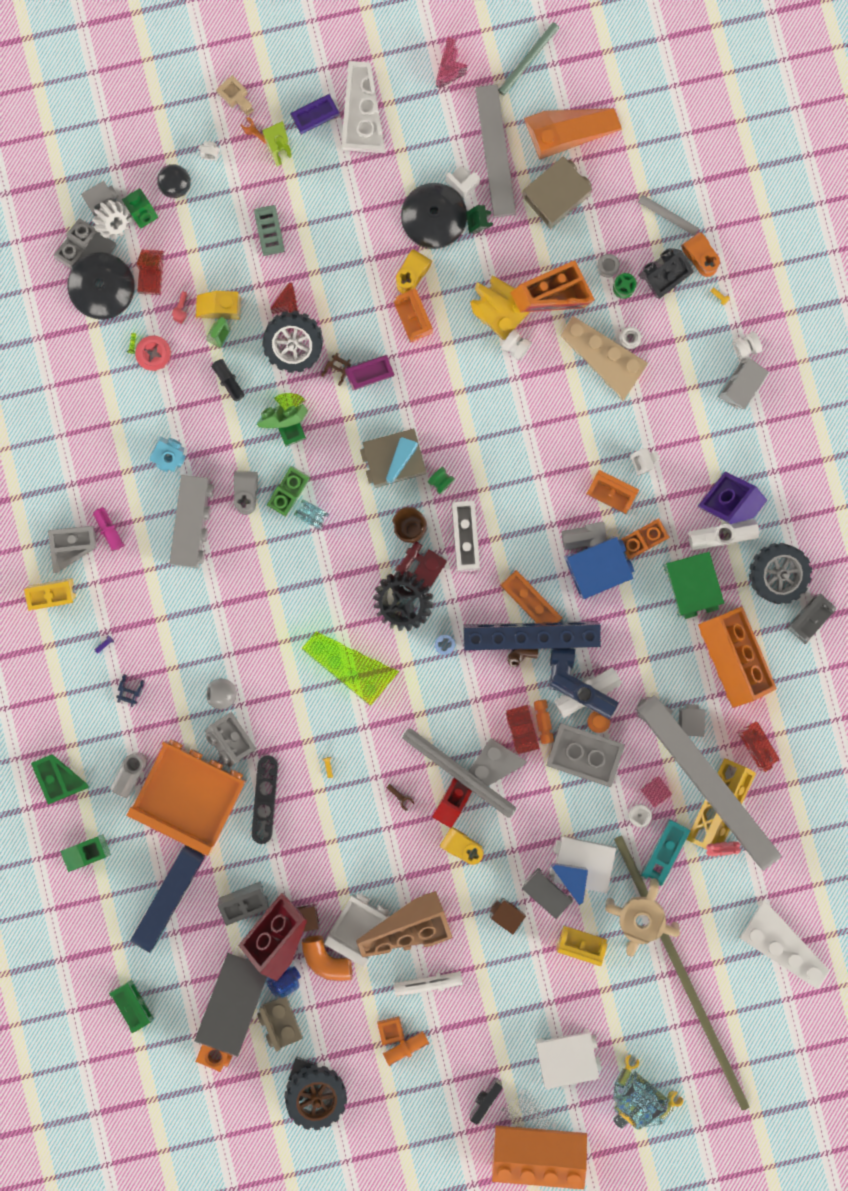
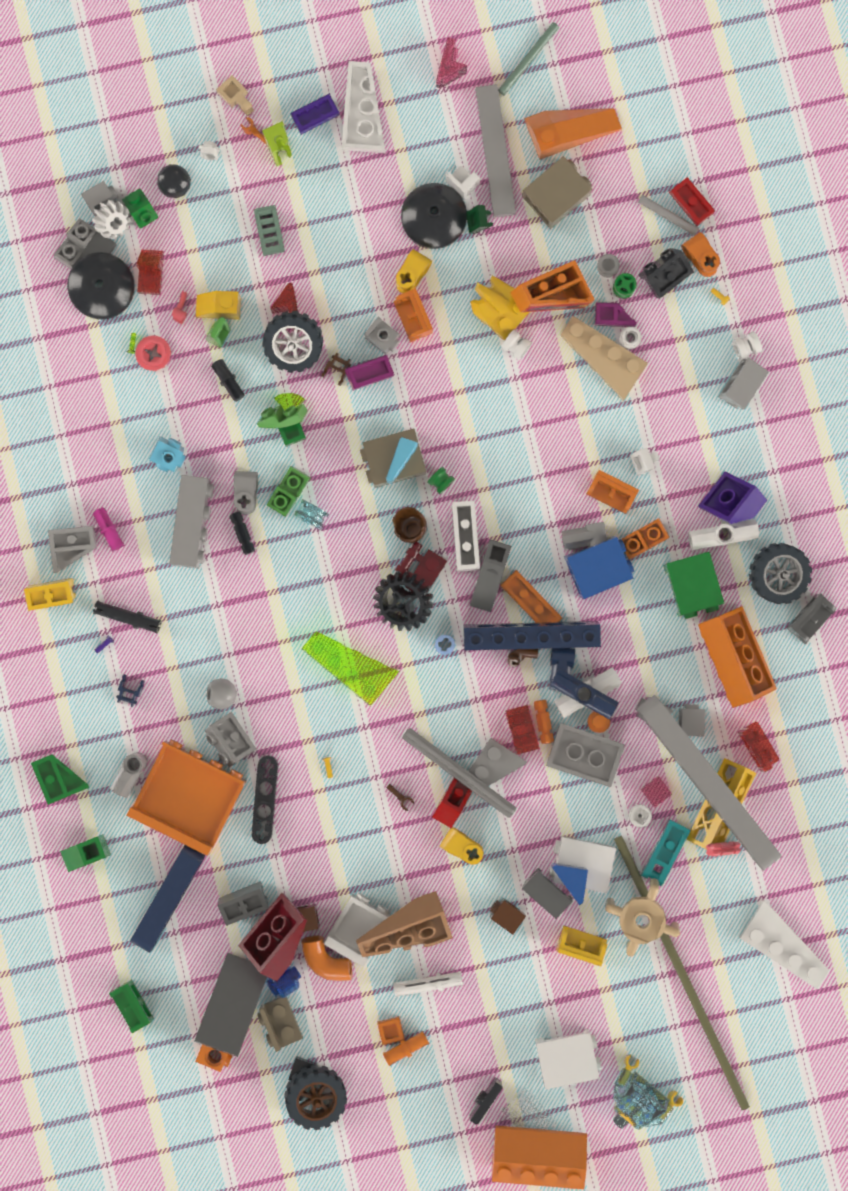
none -> black pin [93,600,162,634]
none -> black axle [229,512,255,555]
none -> light grey brick [364,316,400,355]
none -> dark grey slope [470,539,512,612]
none -> magenta tile [595,302,637,327]
none -> red plate [669,177,715,227]

